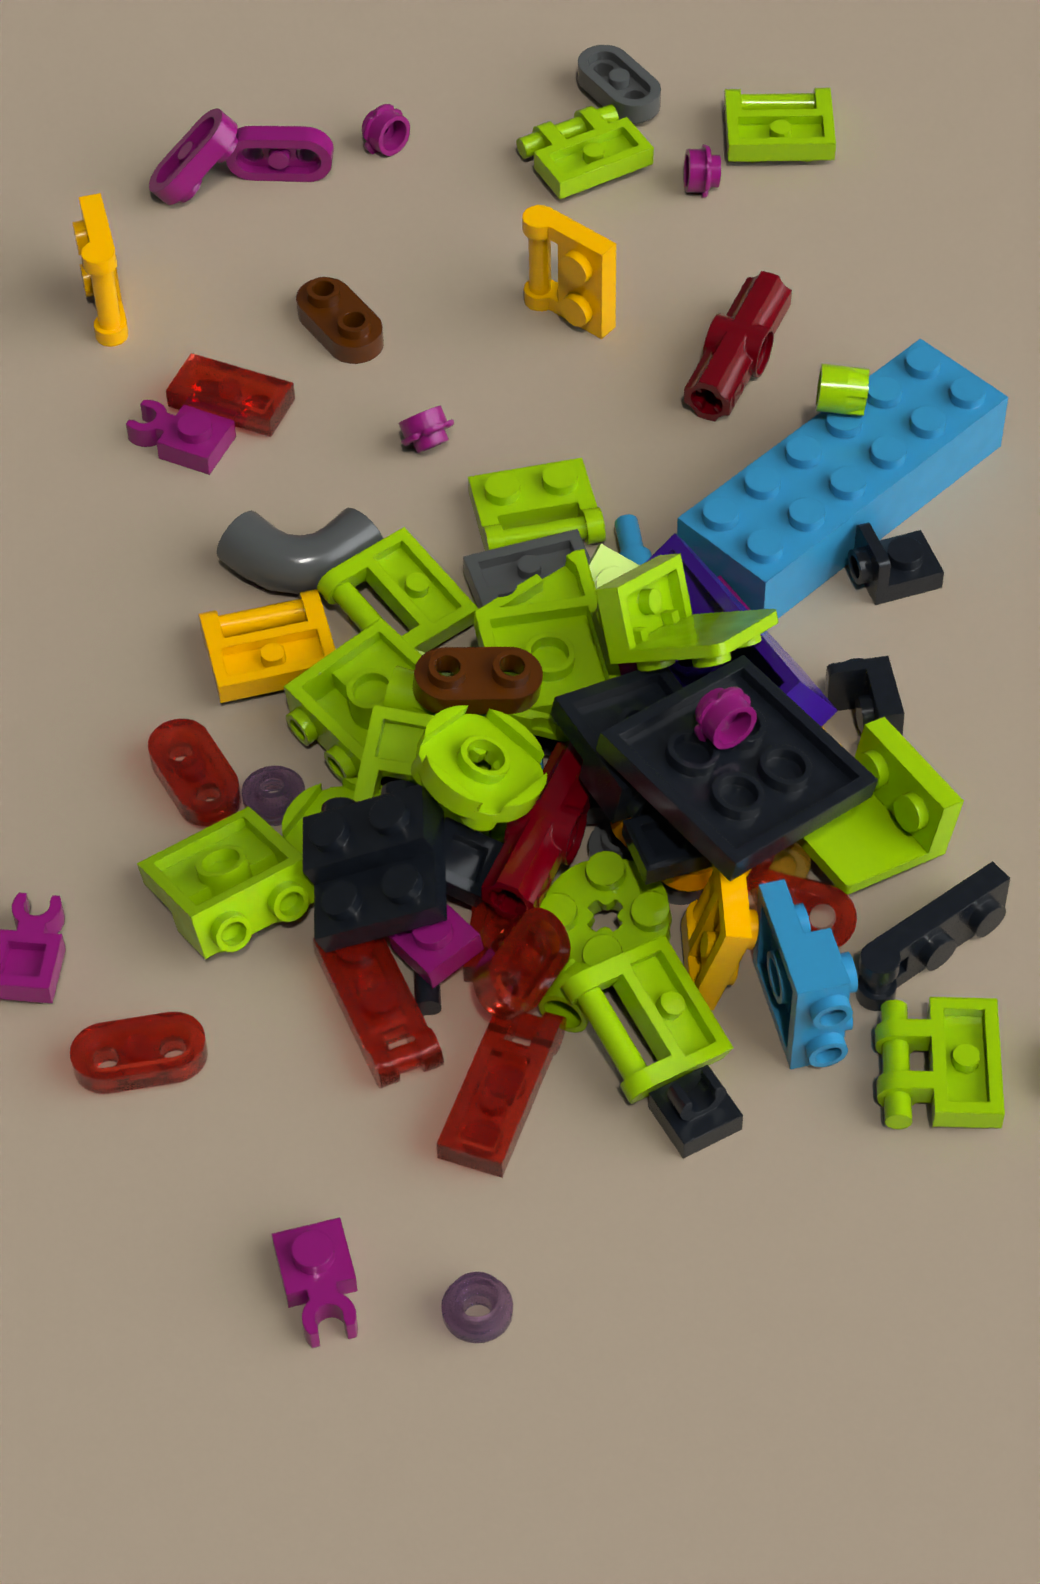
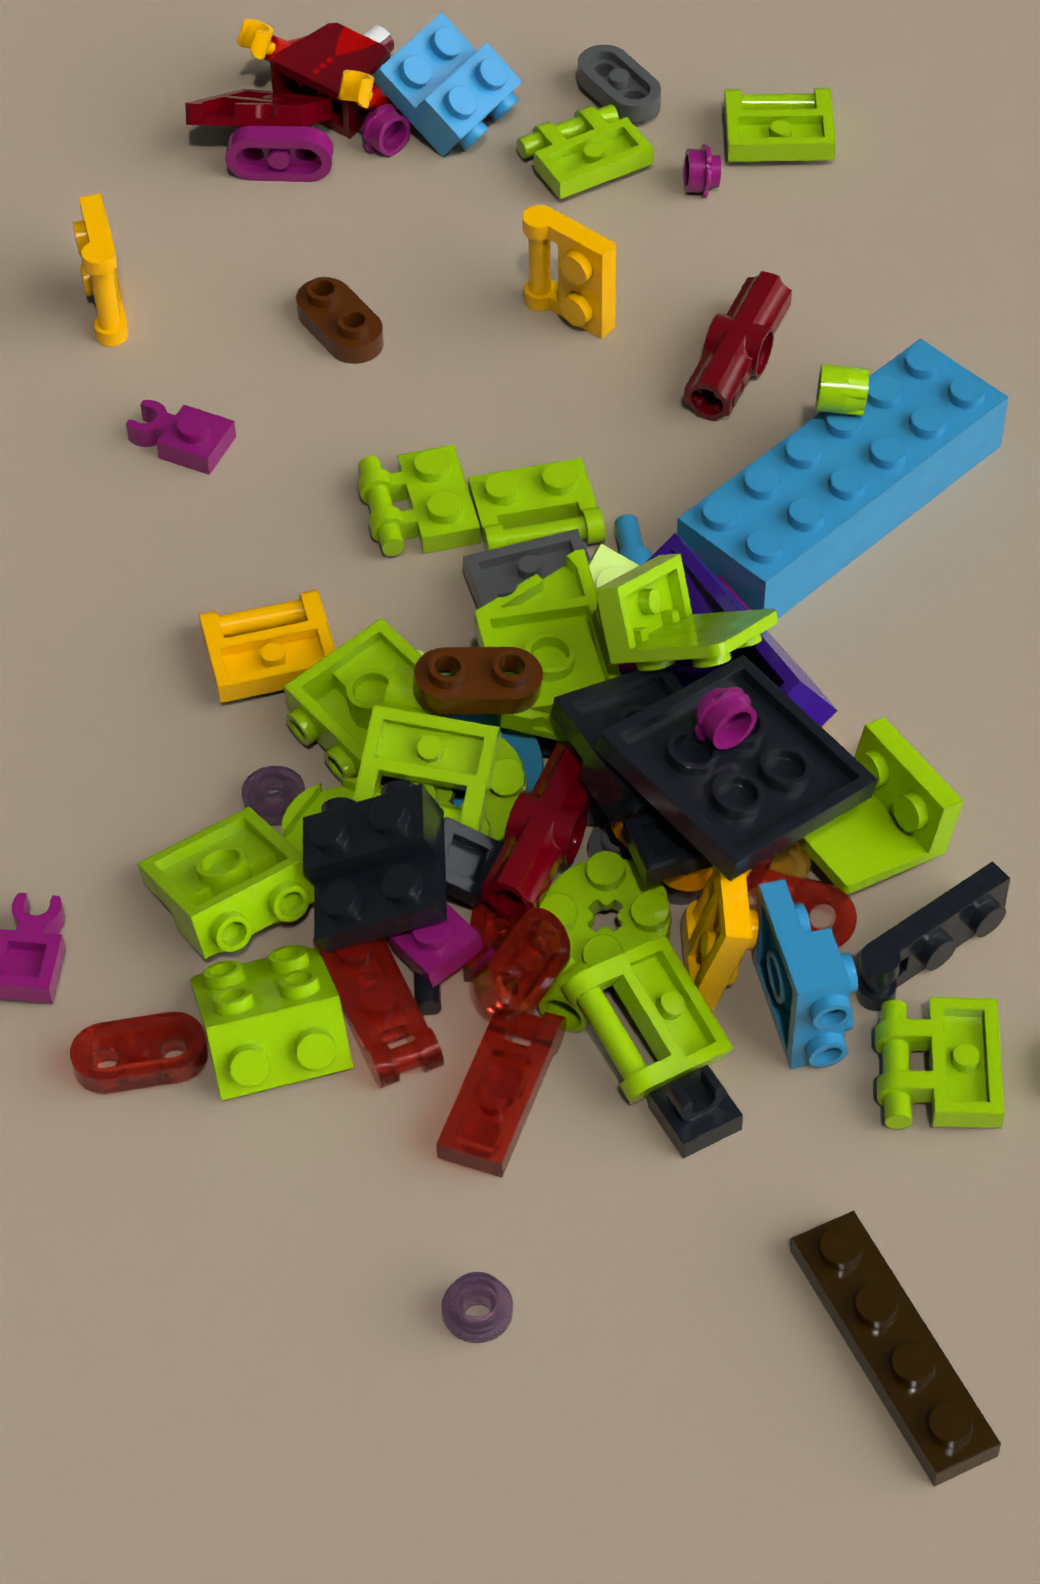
clear red plate [148,719,241,827] -> none
magenta plate [149,108,238,205] -> none
clear red plate [166,353,295,437] -> none
dark grey cylinder [217,507,383,594] -> none
magenta plate [271,1217,358,1348] -> none
lime plate [317,527,479,653] -> none
magenta plate [398,405,454,453] -> none
lime plate [411,705,547,831] -> none
black bracket [825,656,905,736] -> none
black bracket [848,522,944,605] -> none
none -> dark red wing [185,89,332,128]
none -> lime bracket [190,945,354,1101]
none -> dark red torso [237,18,394,139]
none -> lime plate [357,444,481,556]
none -> dark azure plate [372,12,523,157]
none -> dark brown plate [790,1211,1001,1487]

